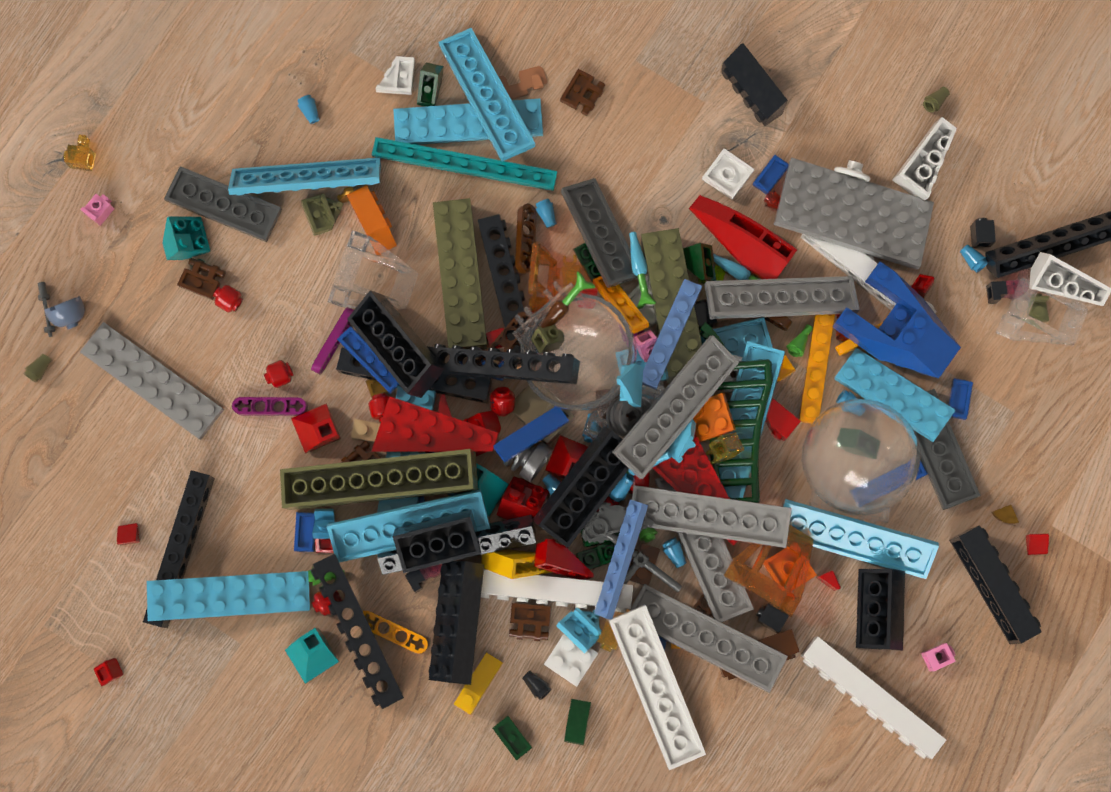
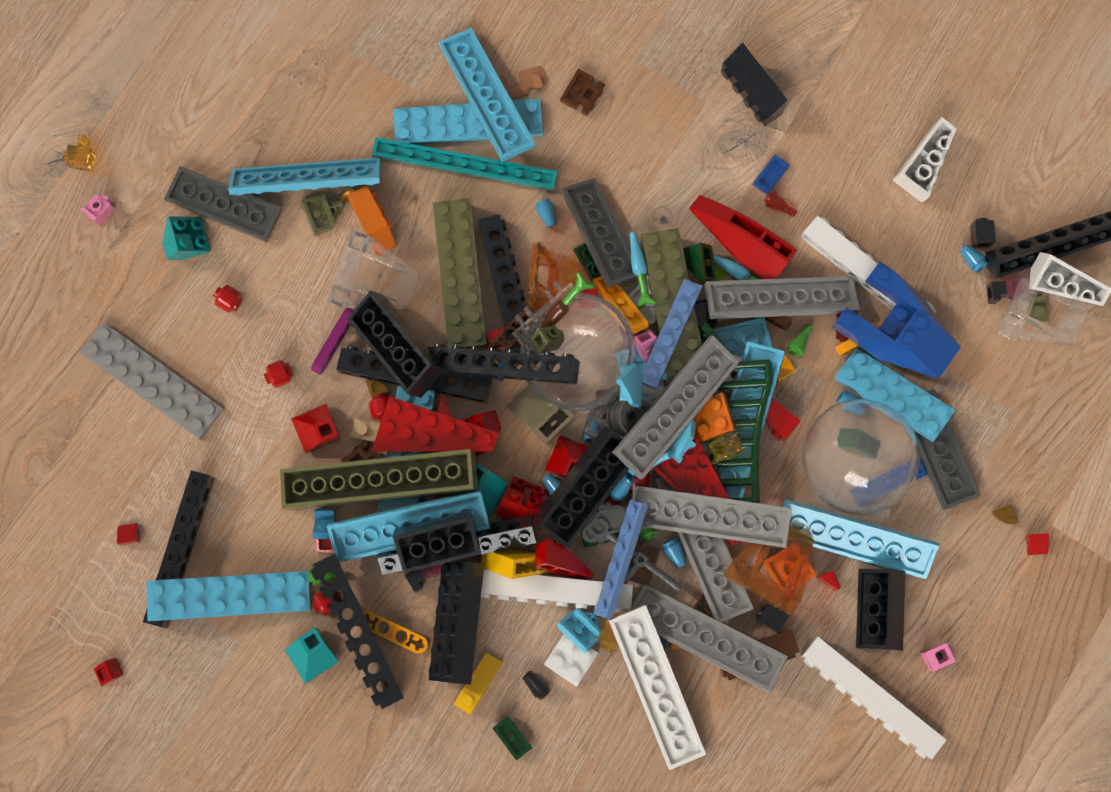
olive cone [24,354,52,383] -> none
dark grey piece [38,282,55,337] -> none
sand blue cylinder [44,296,85,329] -> none
reddish brown plate [177,258,226,300] -> none
magenta beam [232,397,308,416] -> none
blue tile [294,512,315,552] -> none
dark azure cone [297,95,320,124] -> none
blue tile [337,326,399,394] -> none
white wing [376,56,415,95] -> none
slope [417,62,444,106] -> none
red head [490,387,515,417] -> none
blue tile [493,405,569,463] -> none
flat silver wheel [503,442,553,483] -> none
reddish brown plate [509,603,551,642] -> none
reddish brown beam [515,203,537,274] -> none
dark green slope [564,699,591,746] -> none
dark green slope [576,541,615,570] -> none
white plate [702,149,754,200] -> none
light grey plate [774,158,934,270] -> none
light orange plate [799,314,835,425] -> none
white piece [834,160,871,182] -> none
red slope [911,274,935,298] -> none
olive cone [923,87,950,113] -> none
blue tile [948,378,973,420] -> none
black brick [949,525,1042,644] -> none

